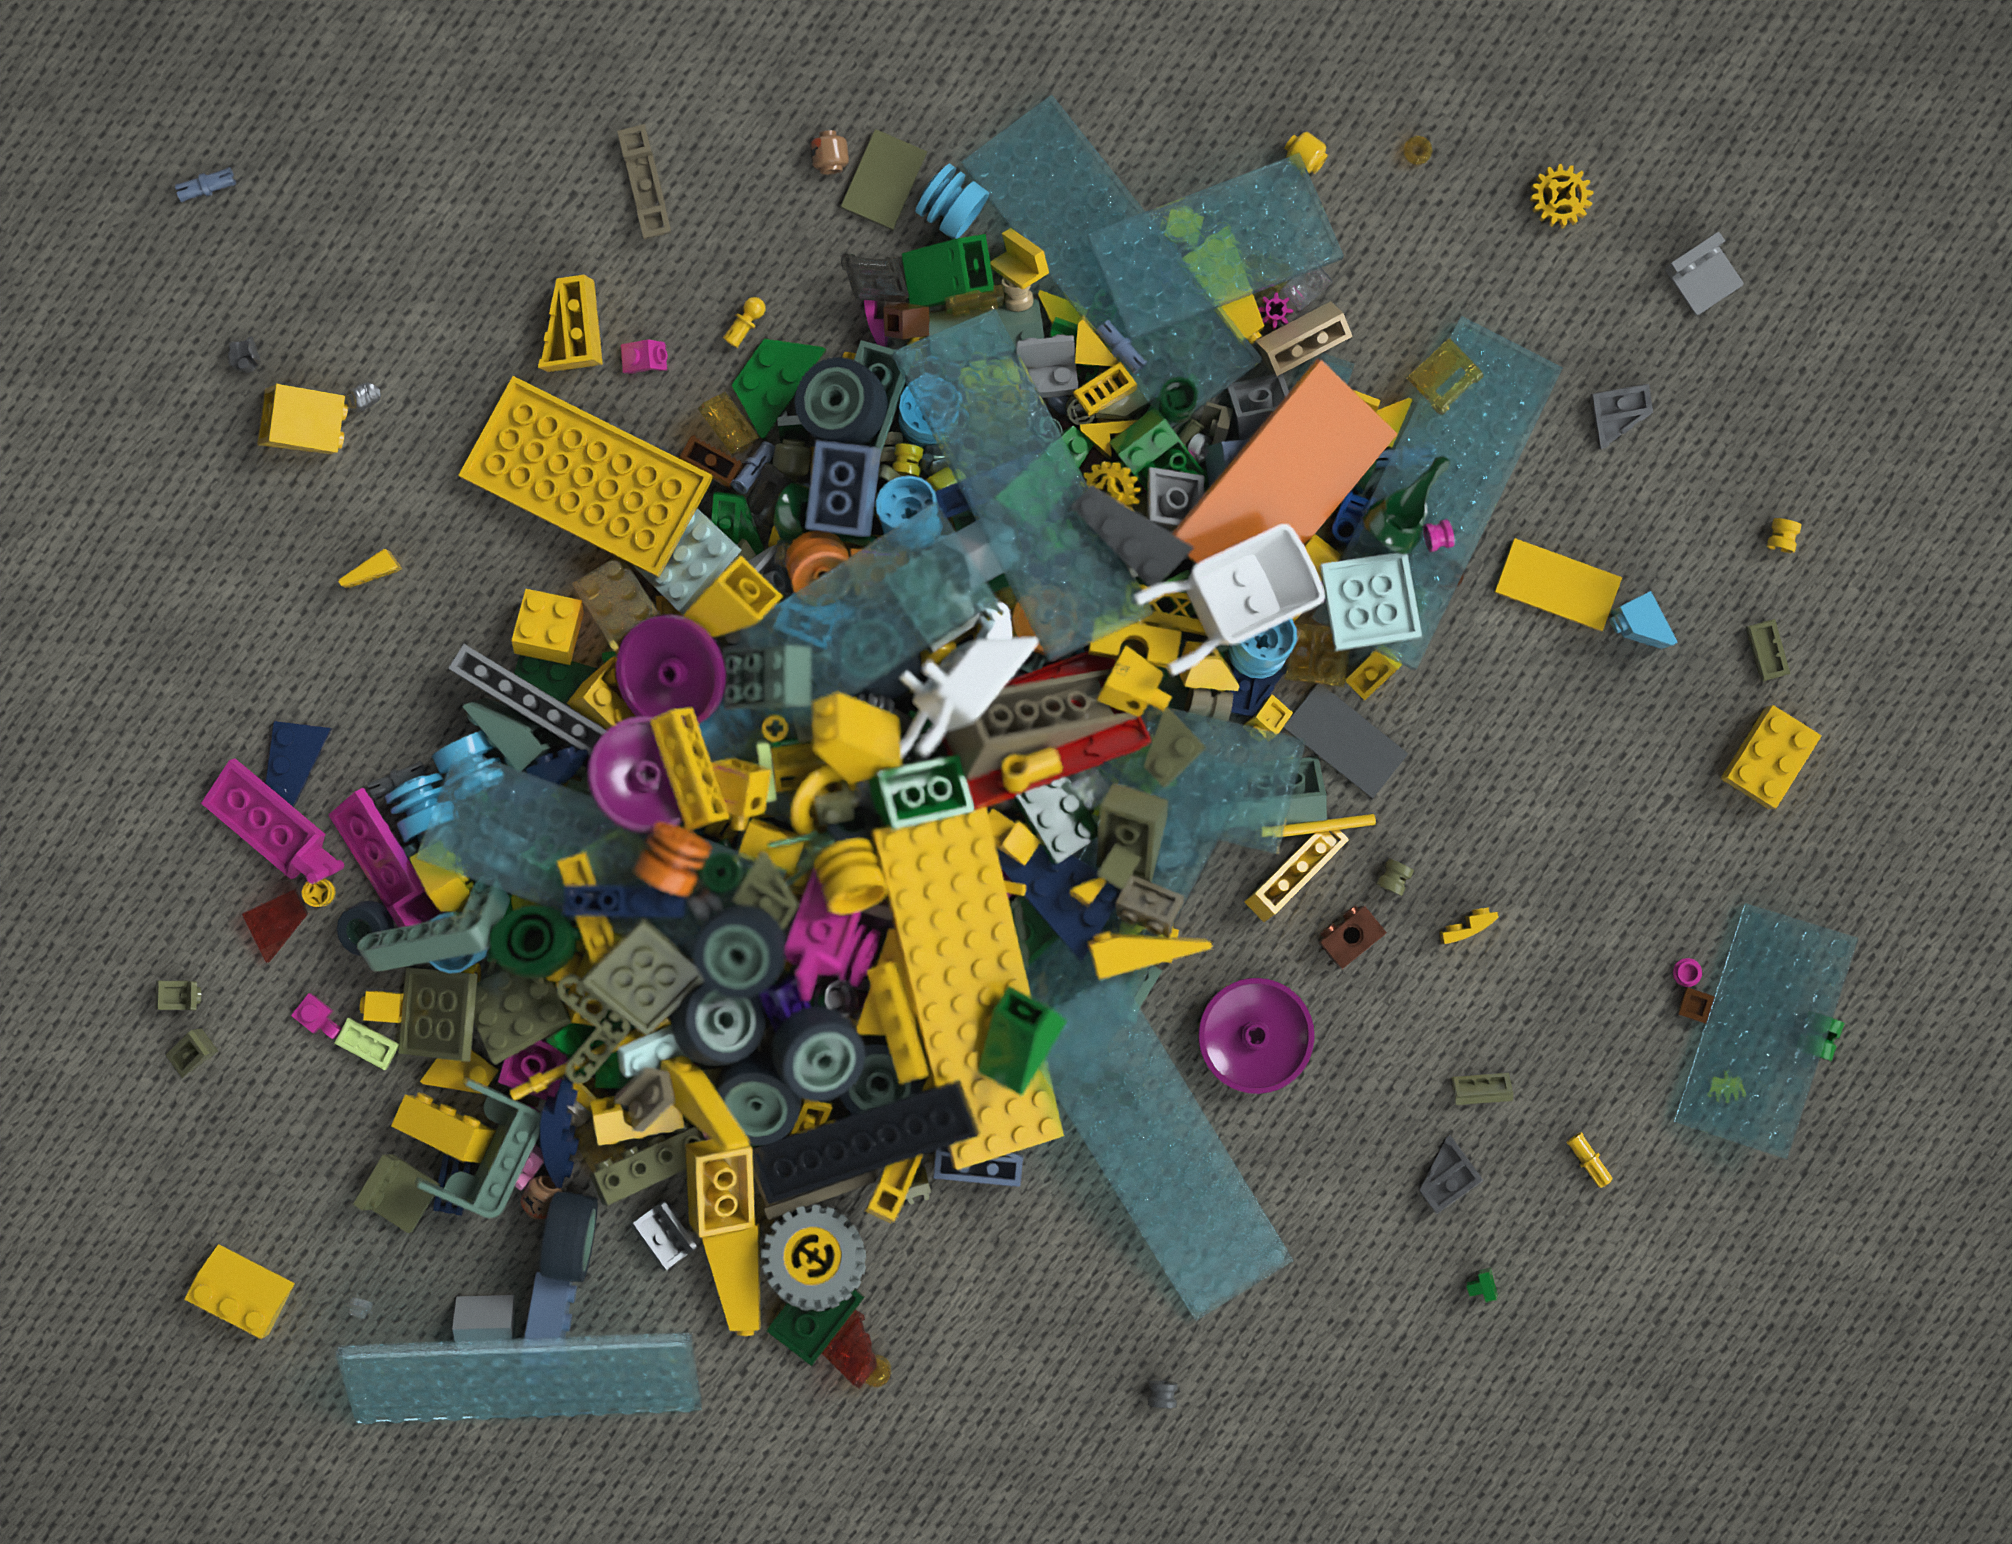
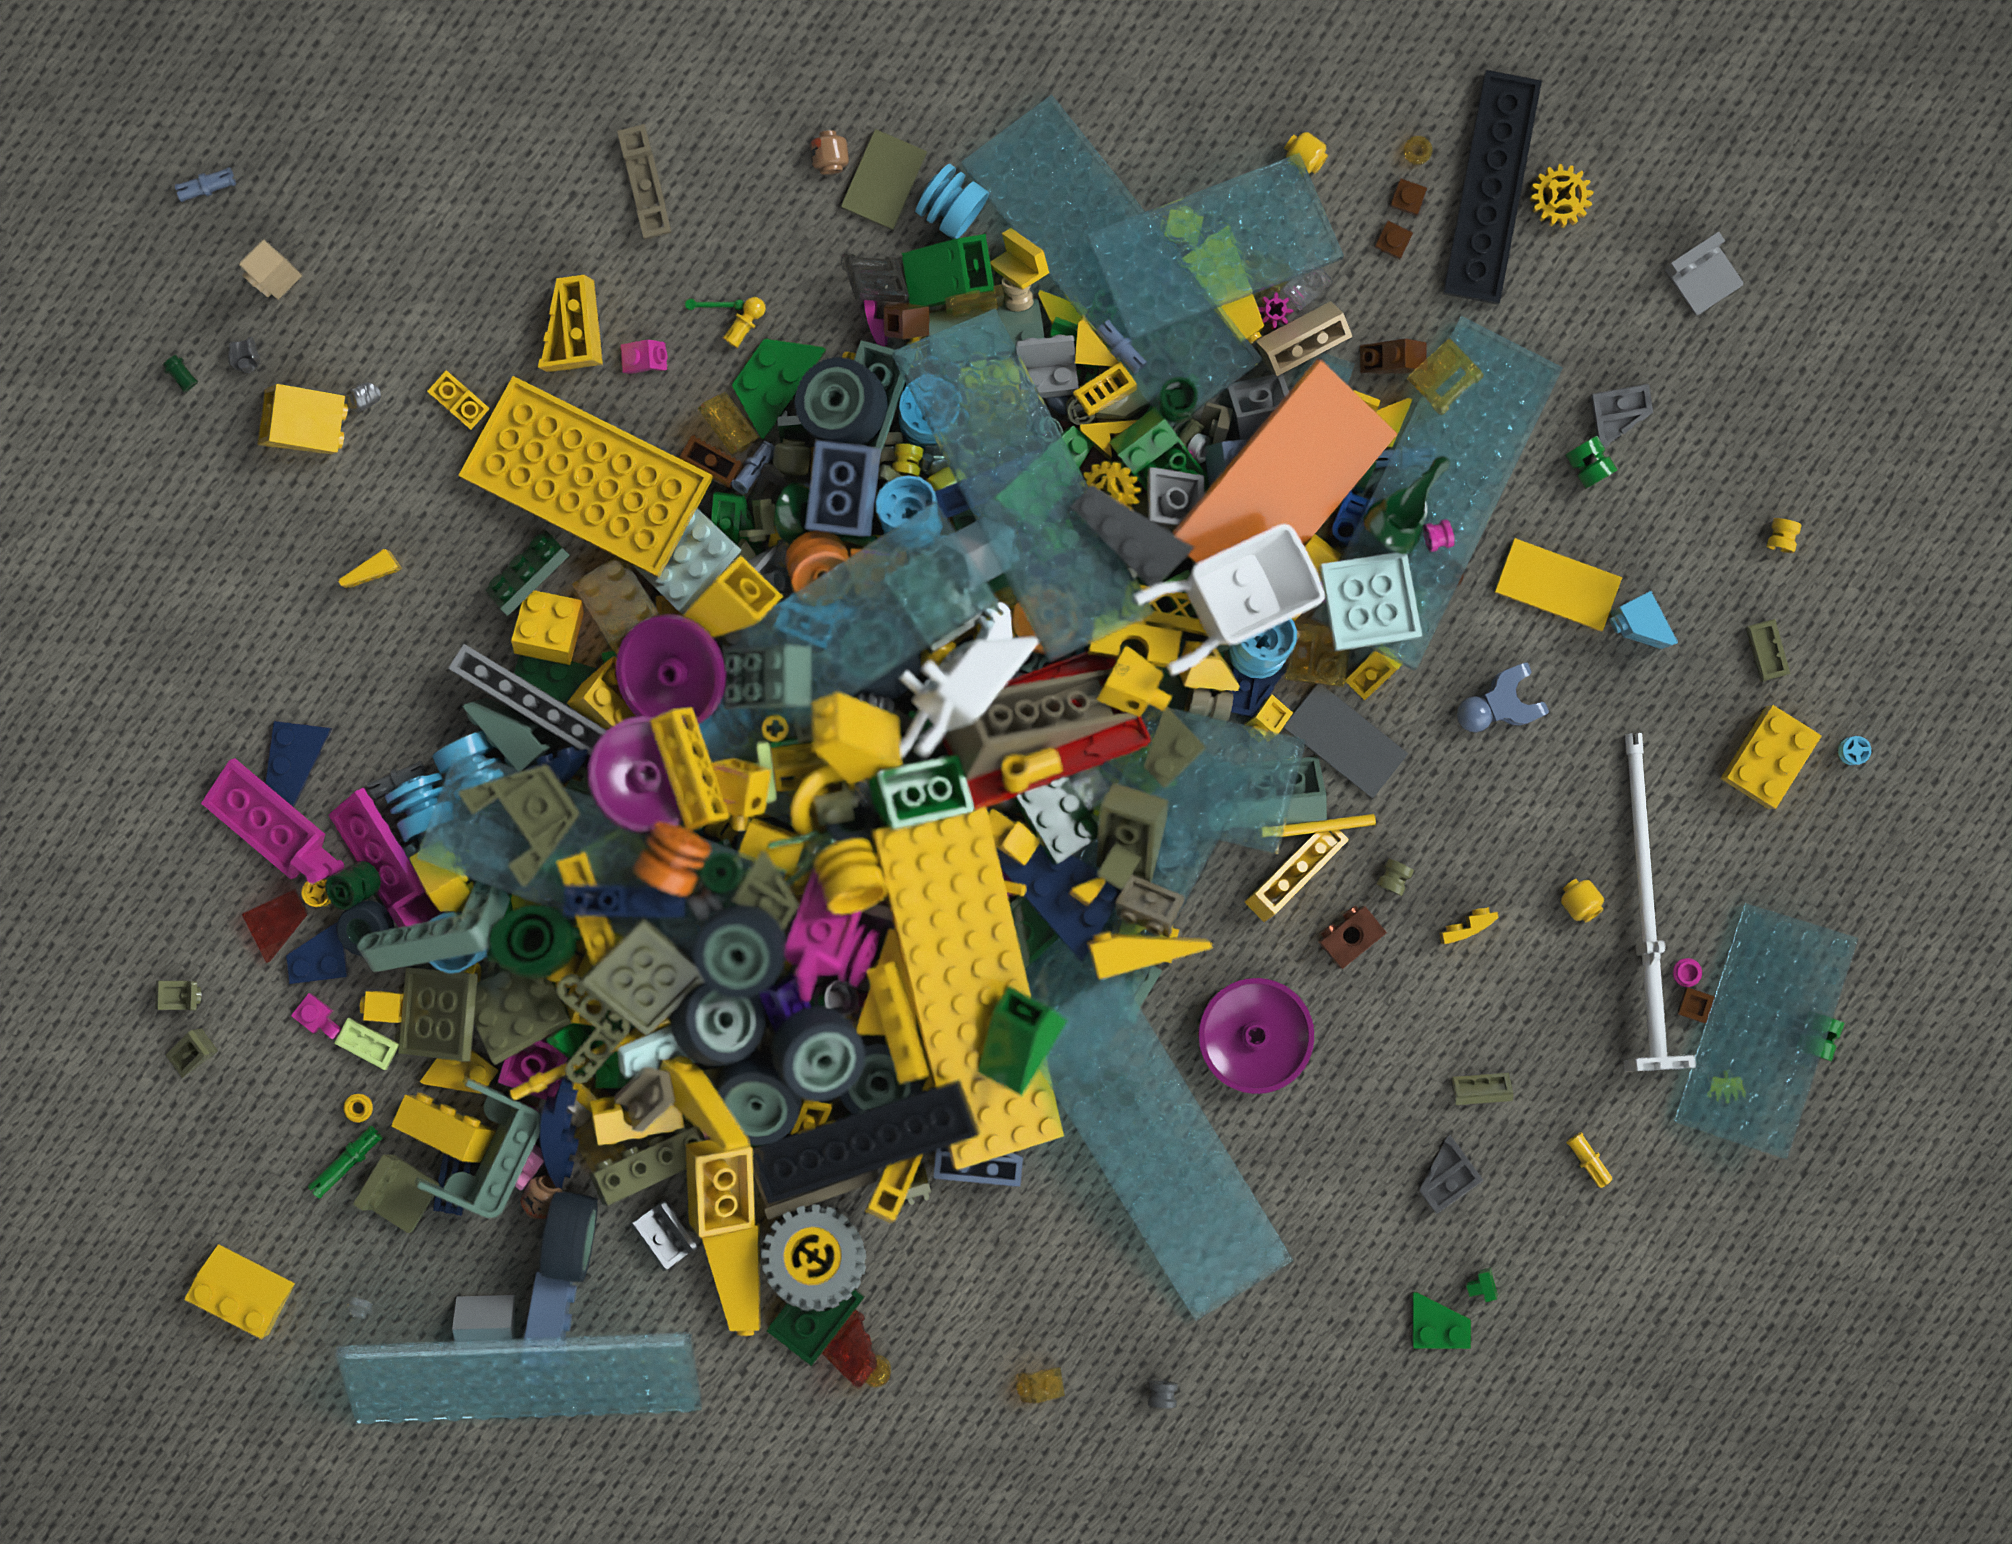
none -> dark green pin [163,355,199,393]
none -> tan brick [239,240,303,300]
none -> dark blue wing [286,922,348,984]
none -> green pin [308,1125,383,1199]
none -> dark green wheel [326,861,381,910]
none -> yellow plate [344,1093,373,1123]
none -> yellow slope [427,370,490,429]
none -> olive wing [458,765,581,887]
none -> dark green plate [485,530,570,616]
none -> green hinge [685,299,744,310]
none -> olive bracket [739,499,775,542]
none -> clear yellow bracket [1017,1367,1065,1403]
none -> reddish brown slope [1360,338,1427,374]
none -> reddish brown plate [1375,221,1413,260]
none -> reddish brown plate [1390,178,1427,216]
none -> green wing [1412,1292,1471,1349]
none -> black plate [1443,70,1542,305]
none -> sand blue piece [1457,663,1549,733]
none -> yellow head [1561,879,1604,923]
none -> green wheel [1565,436,1618,489]
none -> white piece [1624,733,1695,1072]
none -> medium azure wheel [1838,736,1871,765]

